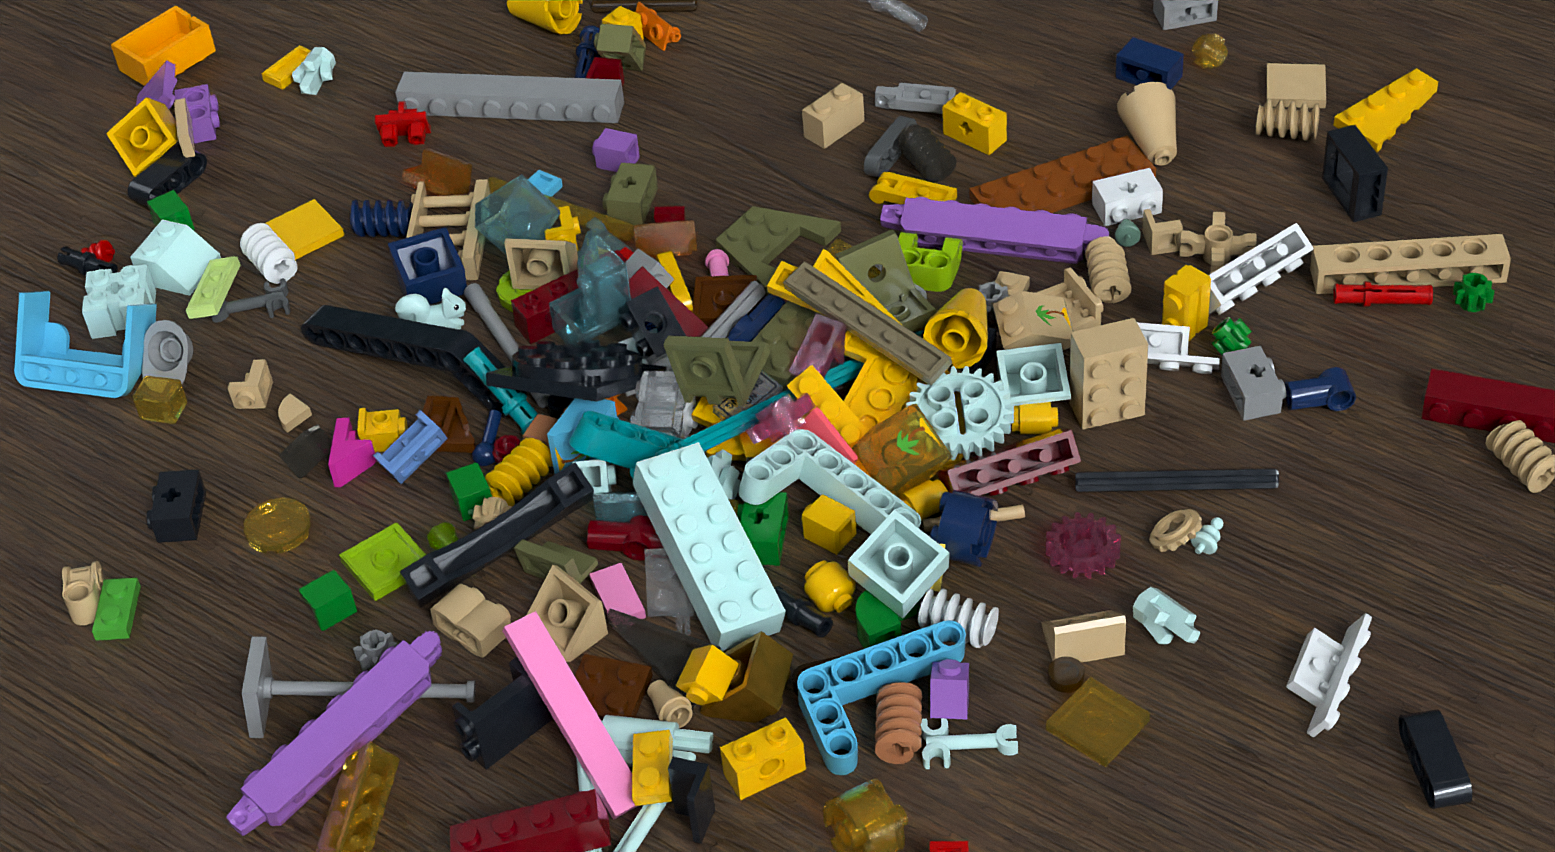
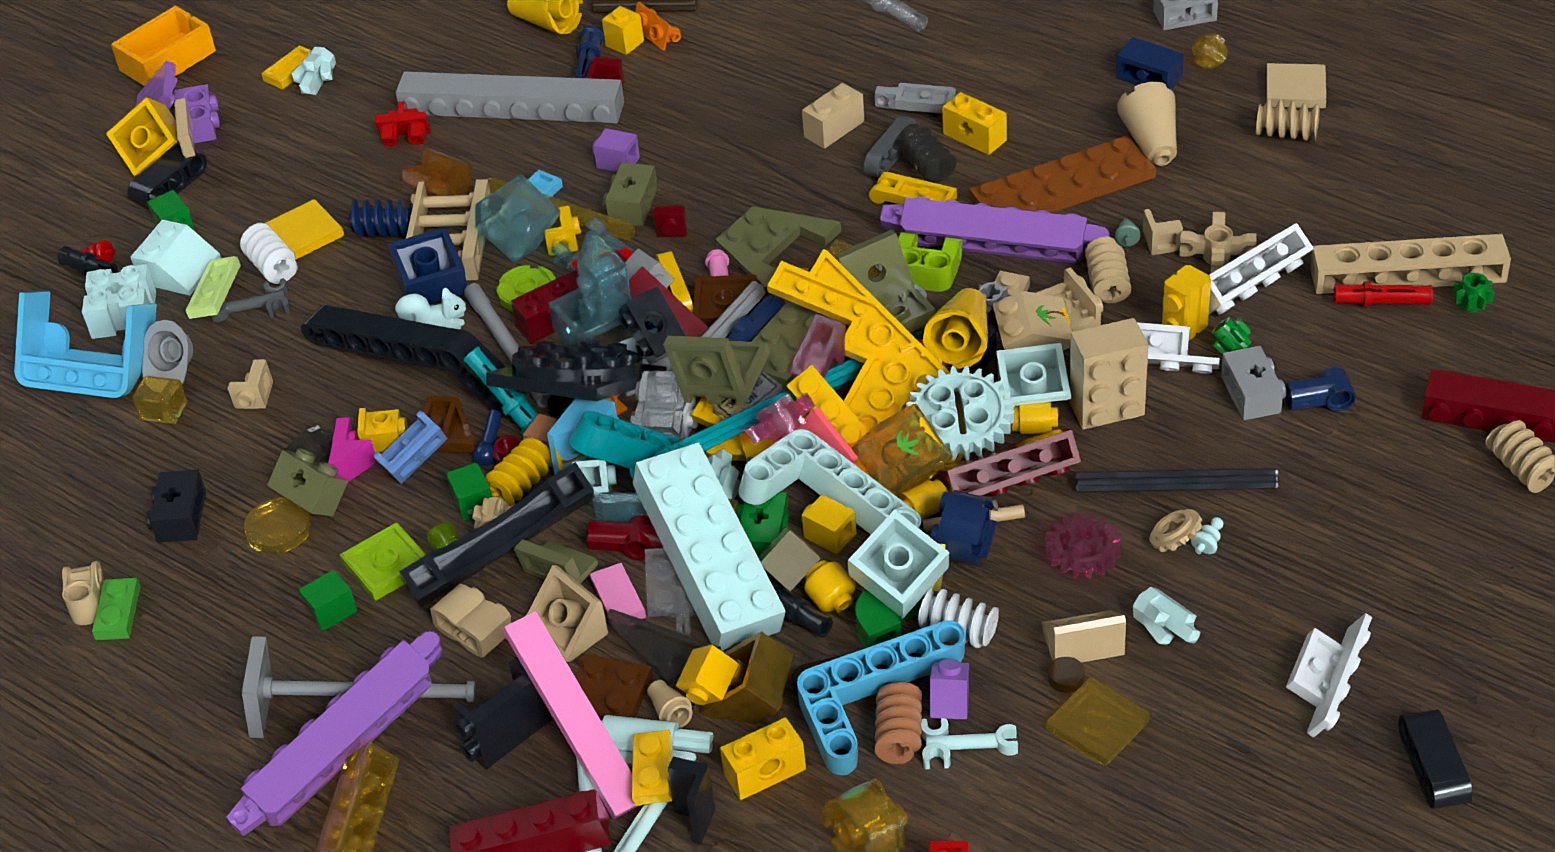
tan tile [278,394,312,433] -> none
light grey gear [353,630,398,671] -> none
tan slope [504,239,579,290] -> none
olive brick [594,24,646,71] -> none
clear orange bracket [634,220,698,258] -> none
dark tan tile [783,261,952,386] -> none
white brick [1092,168,1163,226] -> none
black window [1322,125,1388,222] -> none
yellow wing [1333,68,1438,153] -> none
none -> olive brick [267,448,348,516]
none -> dark tan piece [758,526,821,591]

